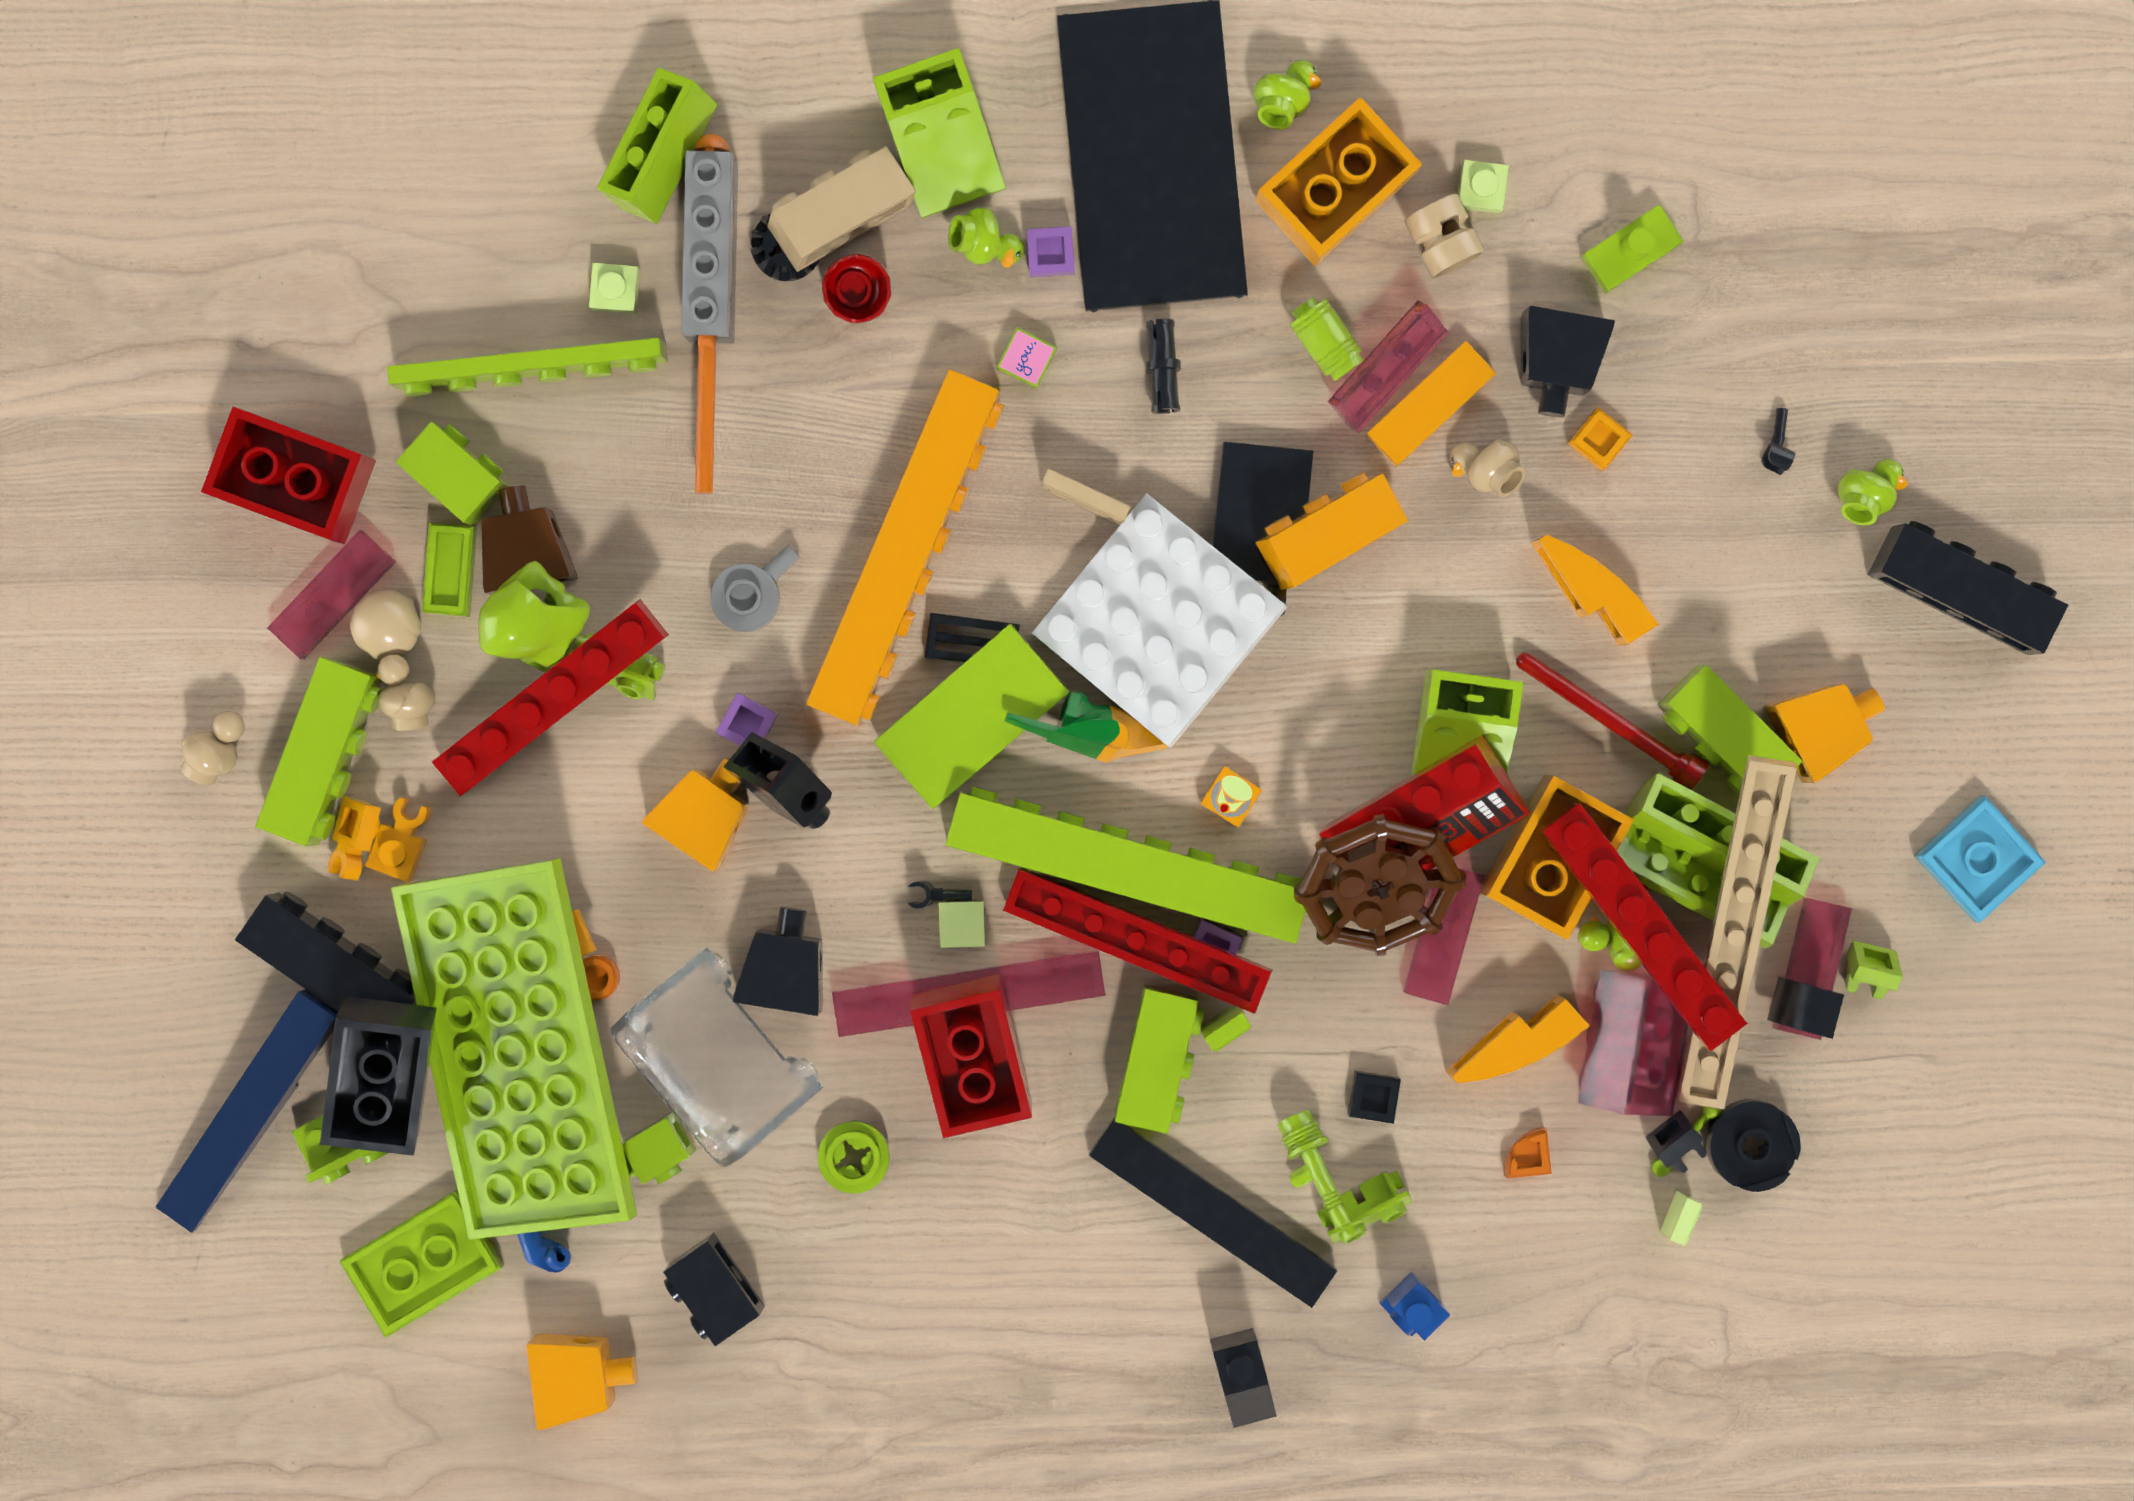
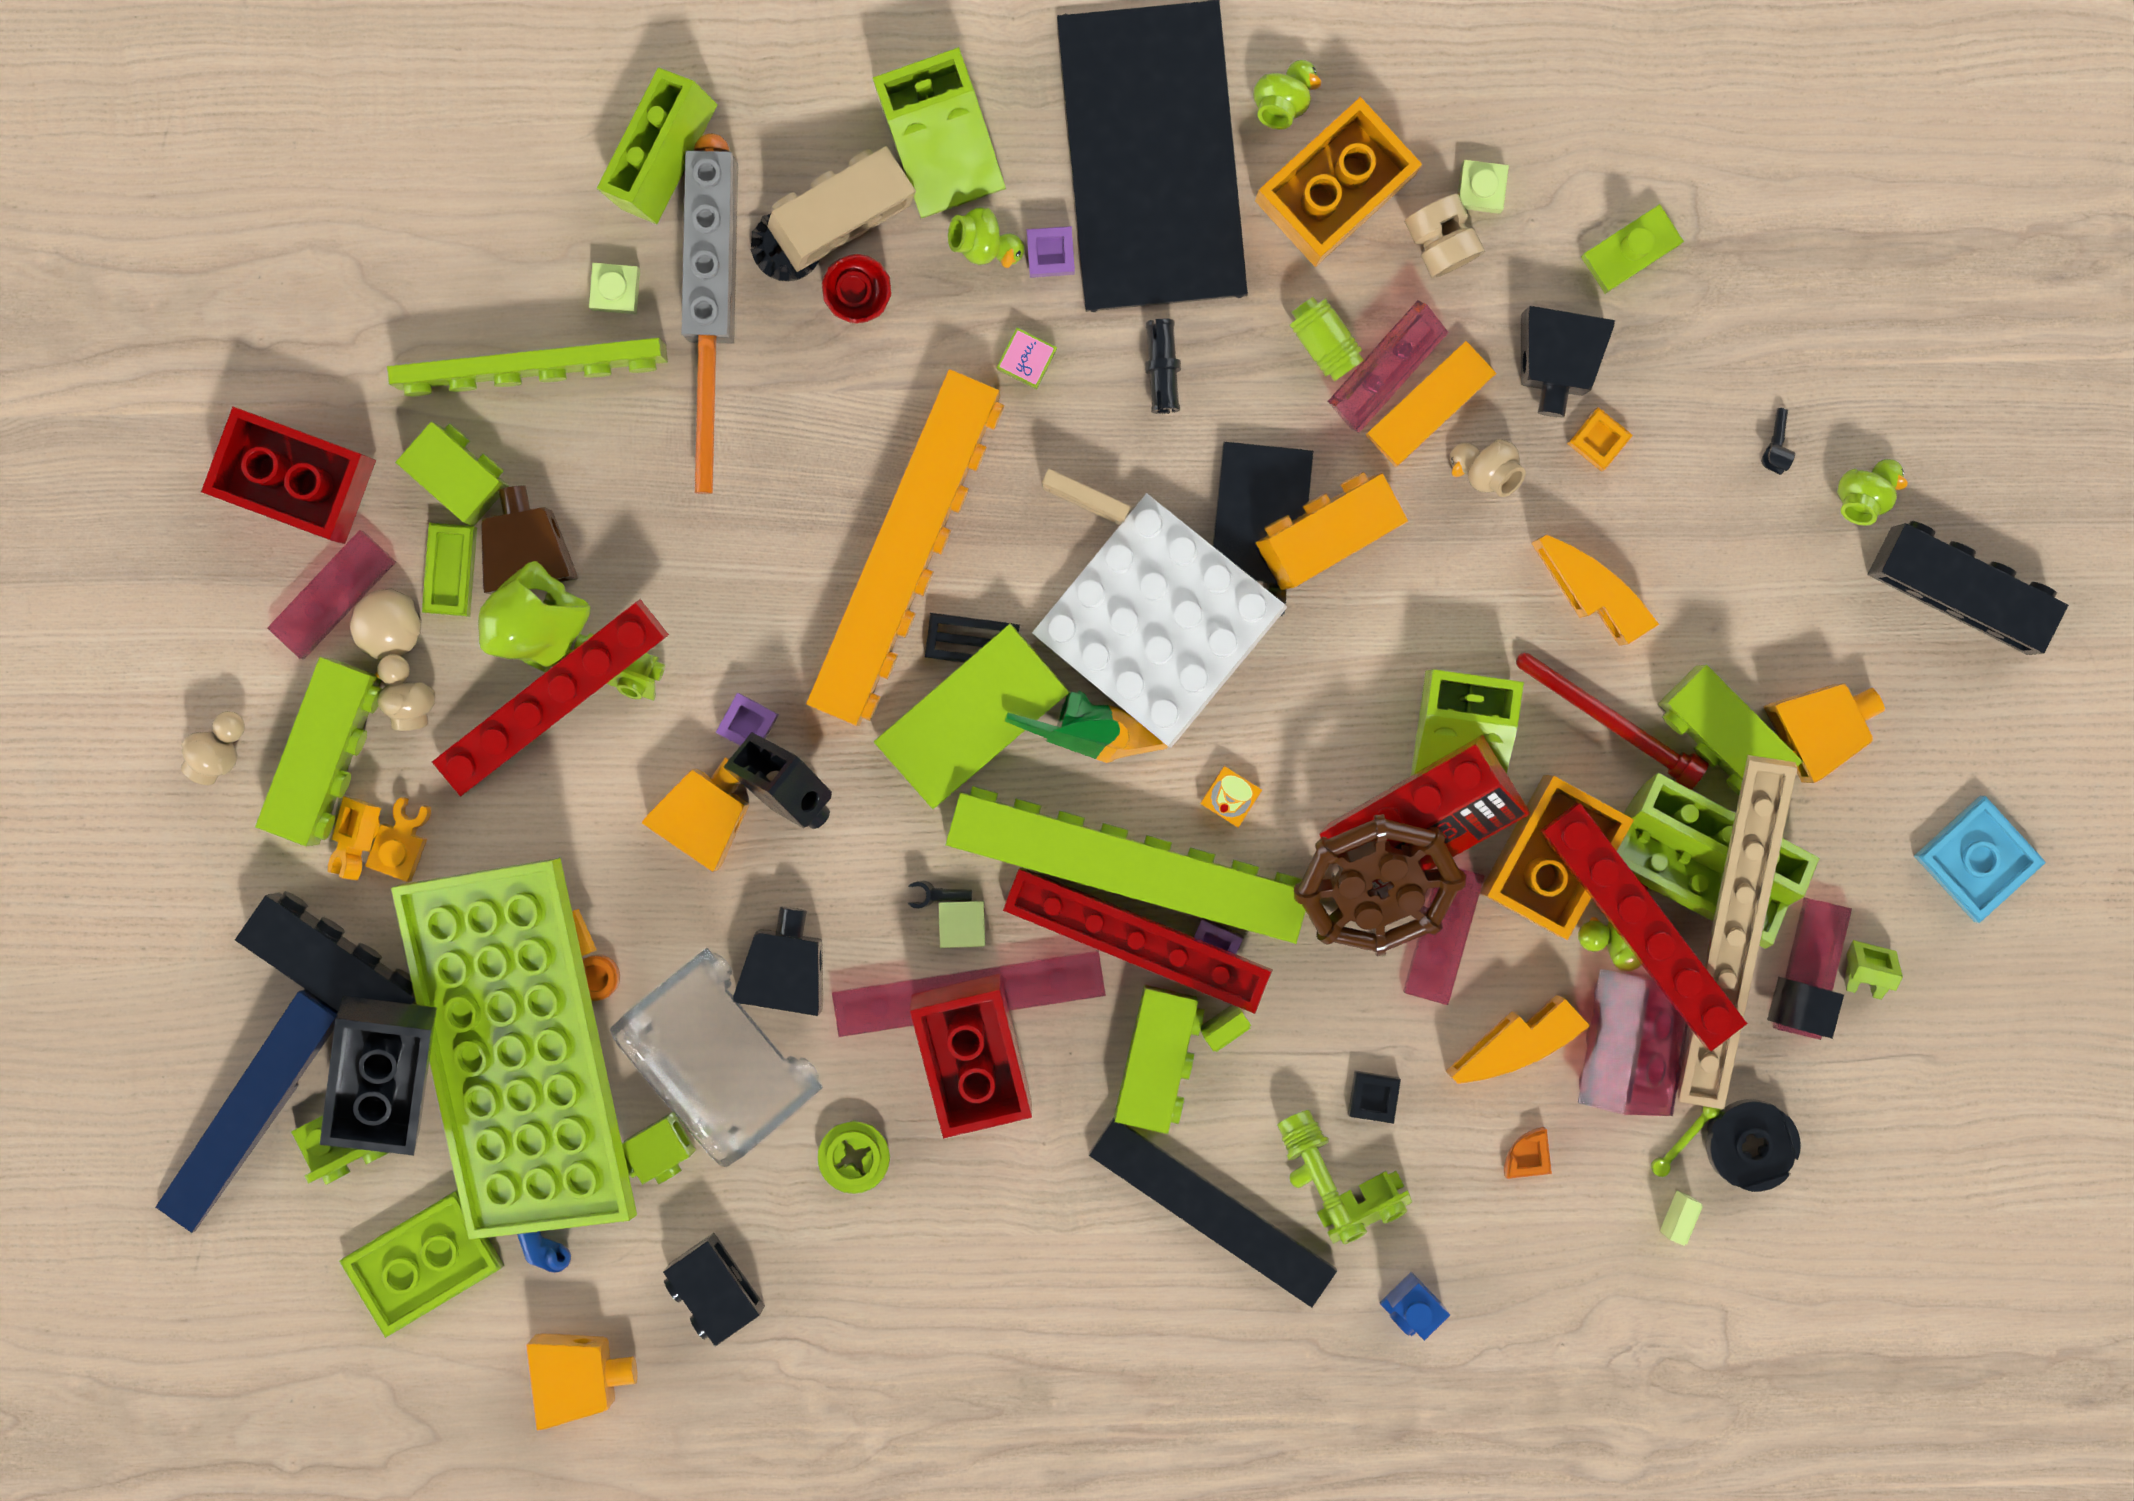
light grey piece [711,545,800,632] -> none
black slope [1210,1328,1277,1428] -> none
black tile [1645,1110,1707,1173] -> none

